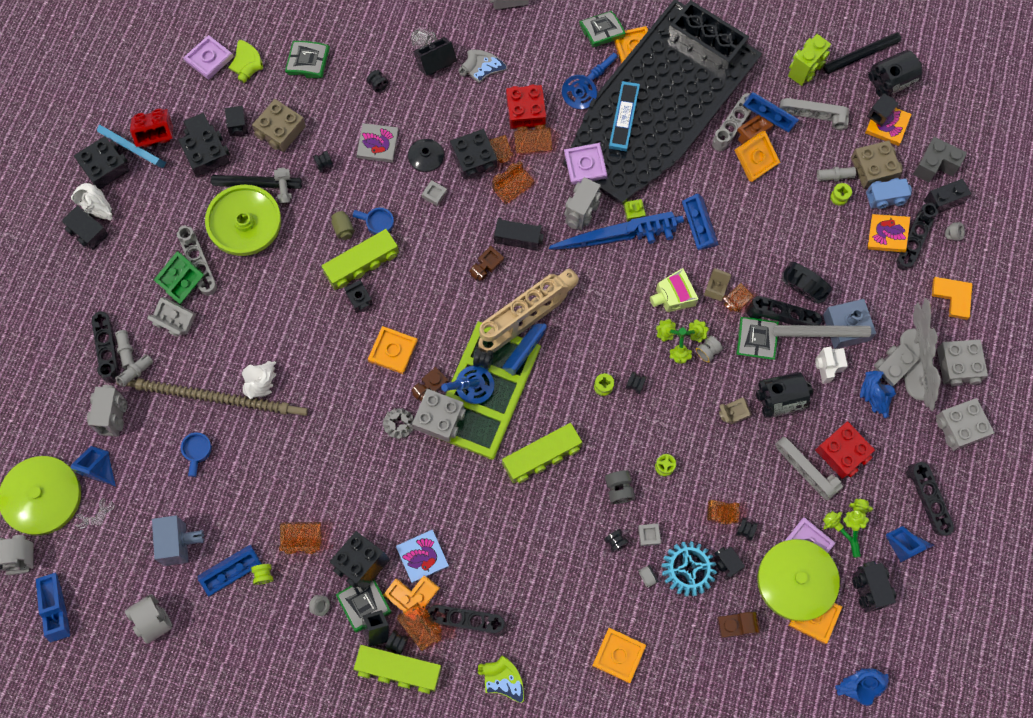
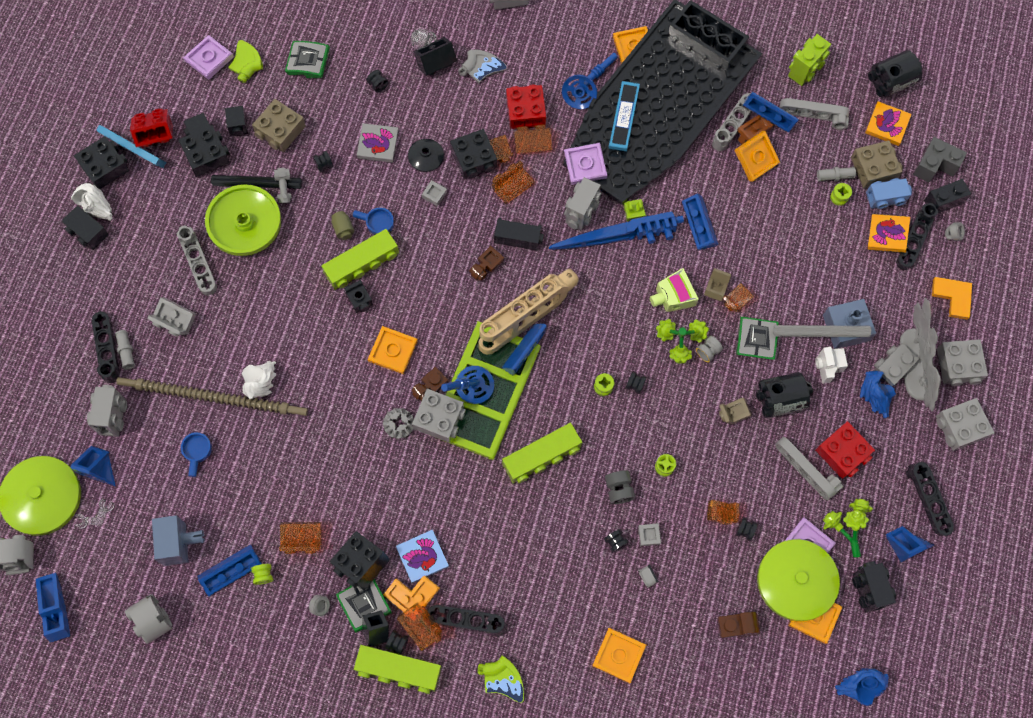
light grey pin [115,354,153,387] -> none
green slope [154,251,205,304] -> none
black wheel [473,348,493,370] -> none
slope [579,11,626,48] -> none
medium azure gear [661,542,717,597] -> none
black brick [714,547,745,580] -> none
black beam [746,296,822,326] -> none
black gear [782,261,833,304] -> none
black axle [823,32,902,74] -> none
black brick [867,93,899,127] -> none

